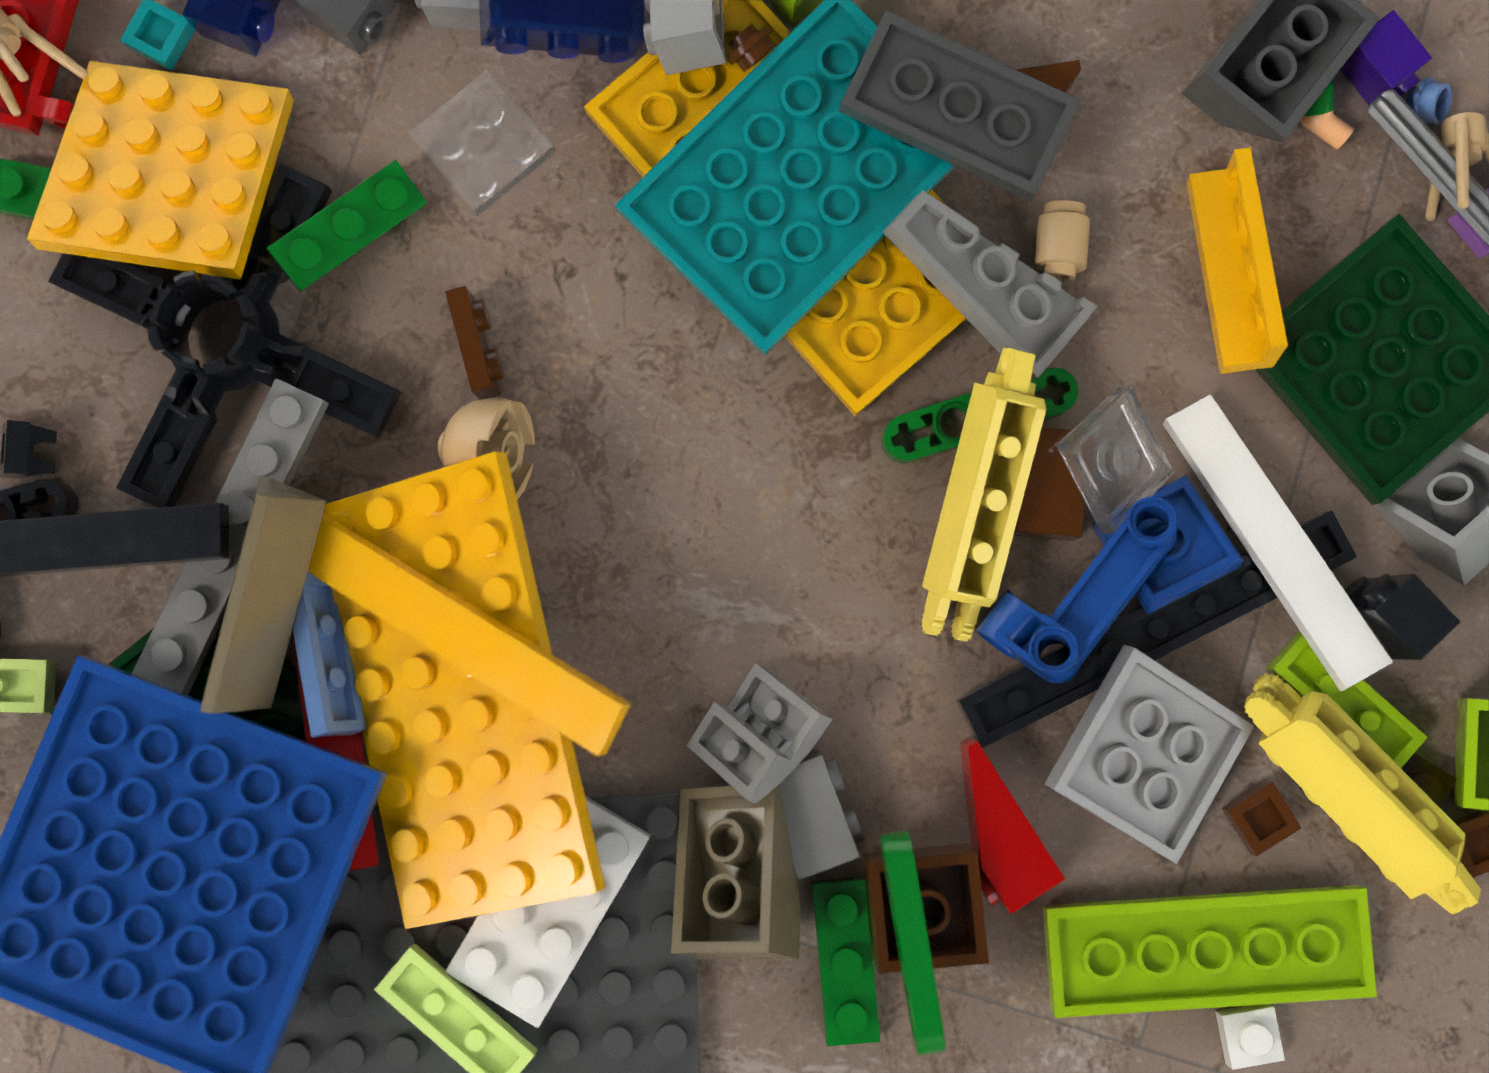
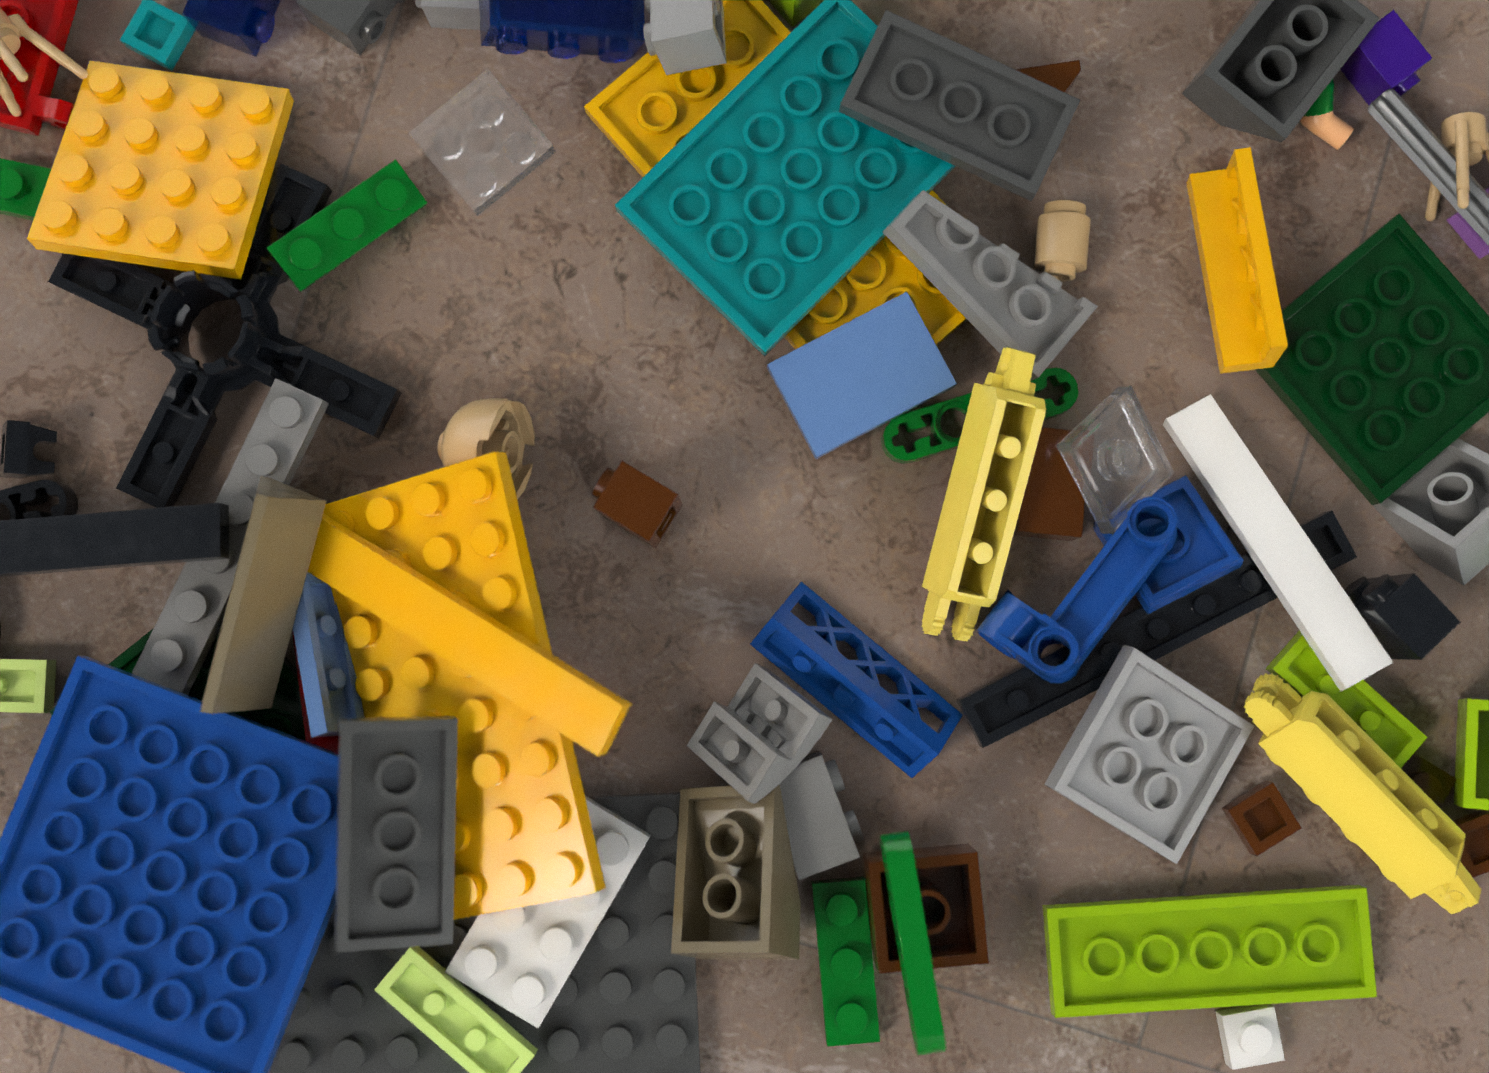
reddish brown plate [445,286,505,399] -> none
reddish brown plate [727,23,776,72] -> none
red slope [960,738,1065,914] -> none
medium blue plate [1406,77,1452,126] -> none
none -> dark grey plate [334,716,458,953]
none -> reddish brown brick [592,461,683,549]
none -> blue fence [750,581,963,778]
none -> medium blue tile [767,292,957,459]

